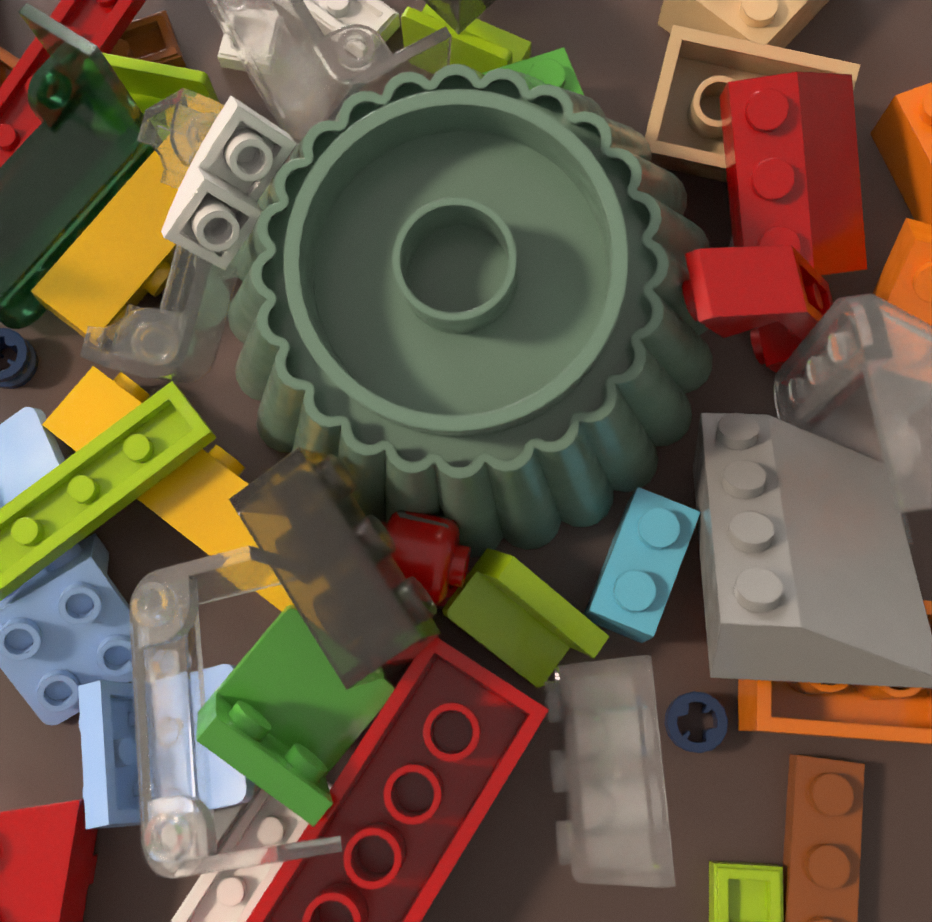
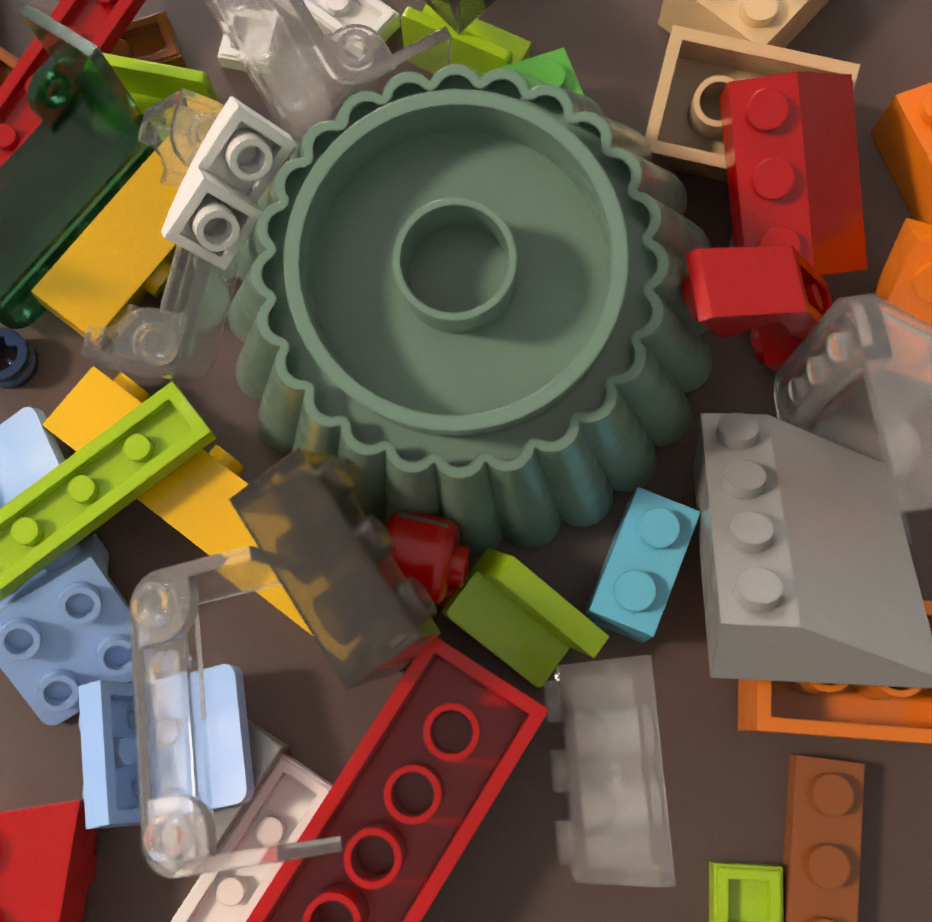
bright green bracket [196,605,394,827] -> none
dark blue bush [664,691,728,753] -> none

